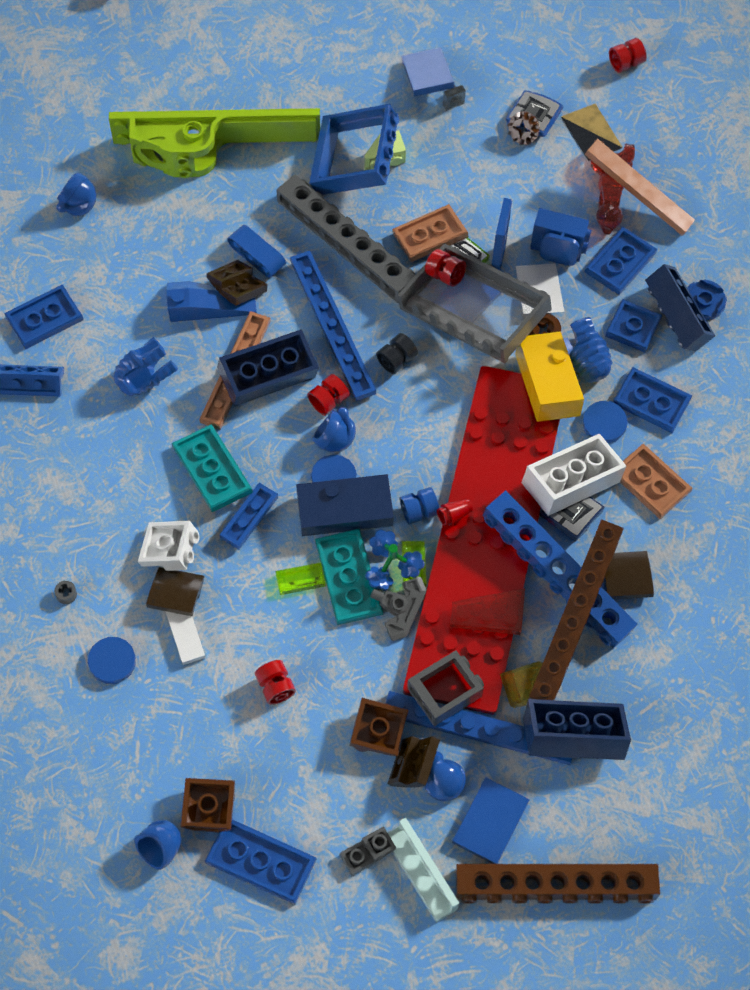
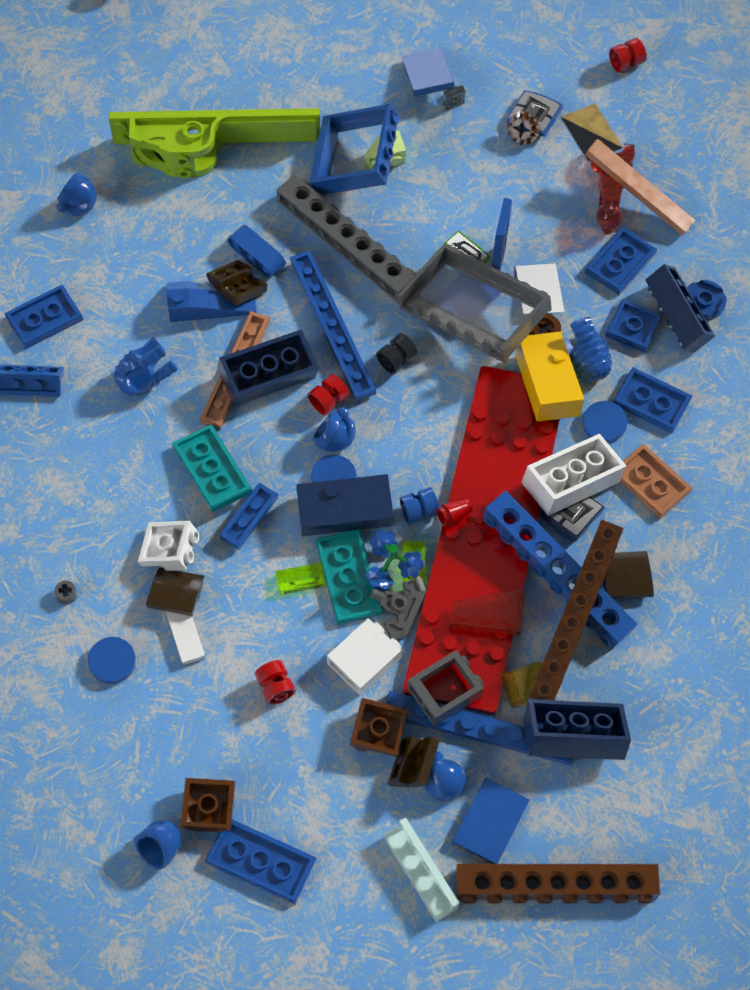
dark grey slope [340,826,396,876] -> none
nougat tile [392,204,469,262] -> none
red wheel [425,249,466,287] -> none
blue brick [530,208,592,266] -> none
none -> white brick [327,618,402,696]

